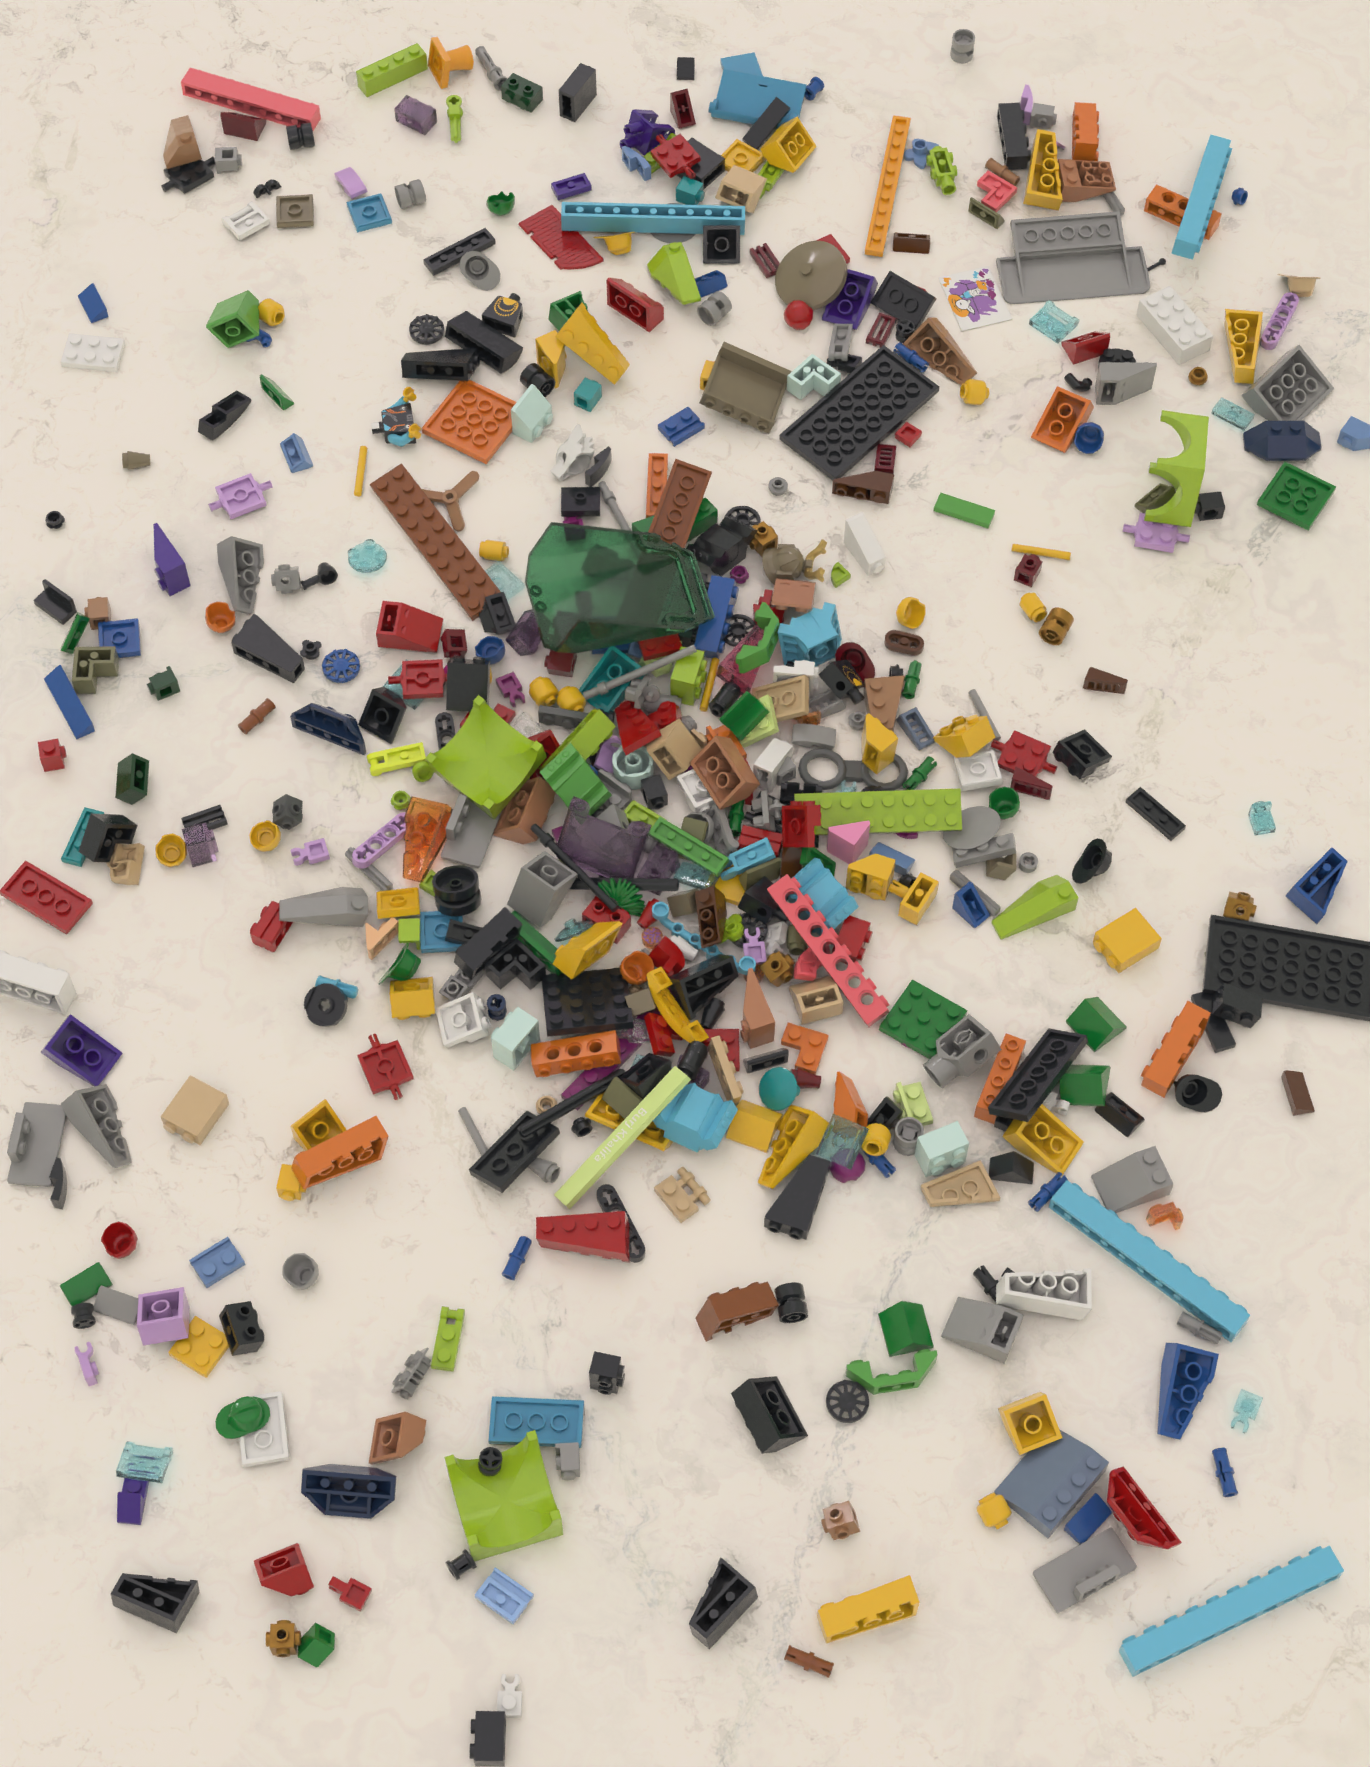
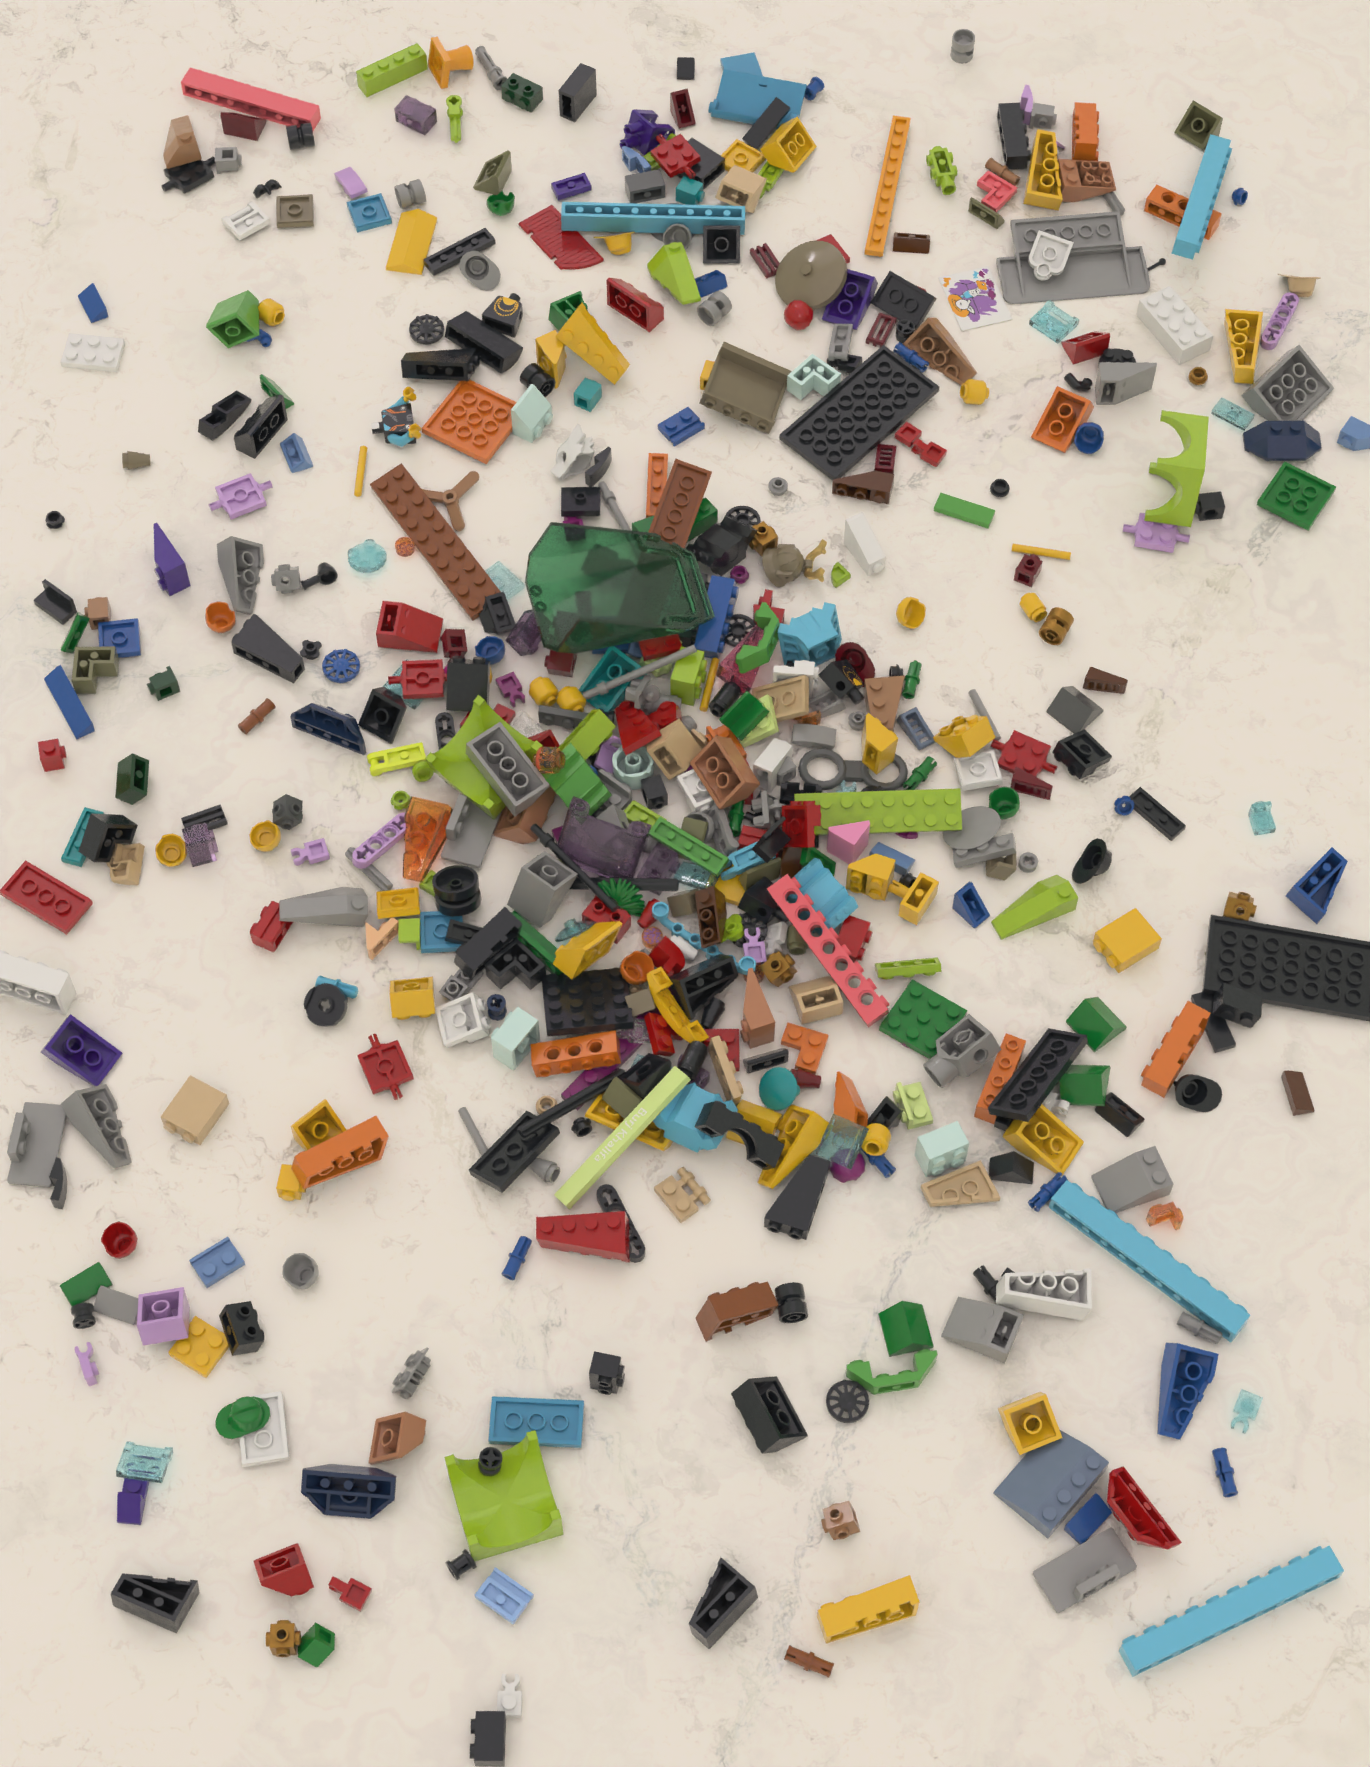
green piece [378,942,421,985] -> none
lime plate [431,1306,465,1372] -> none
yellow brick [479,540,509,561] -> none
light grey brick [555,1442,580,1480] -> none
nougat slope [771,578,816,612] -> none
coral tile [794,945,830,981] -> none
reddish brown plate [884,630,924,656] -> none
light grey wheel [893,1117,924,1156] -> none
medium blue animal [904,139,939,169] -> none
light grey axle [950,870,1001,916] -> none
yellow head [977,1492,1012,1530] -> none
olive slope [1135,483,1176,513] -> none
none -> black slope [234,394,288,459]
none -> yellow slope [386,209,437,275]
none -> clear orange tile [395,537,415,557]
none -> light grey slope [466,722,549,816]
none -> olive slope [473,150,512,195]
none -> clear orange head [533,747,566,774]
none -> dark grey brick [625,169,665,203]
none -> light grey hair [663,223,692,250]
none -> black arch [695,1101,784,1170]
none -> black panel [752,816,791,863]
none -> lime plate [875,957,941,980]
none -> red plate [911,438,947,467]
none -> black plate [990,479,1010,497]
none -> white plate [1028,230,1074,281]
none -> dark grey slope [1046,686,1104,734]
none -> blue plate [1114,796,1134,815]
none -> olive slope [1174,100,1223,150]

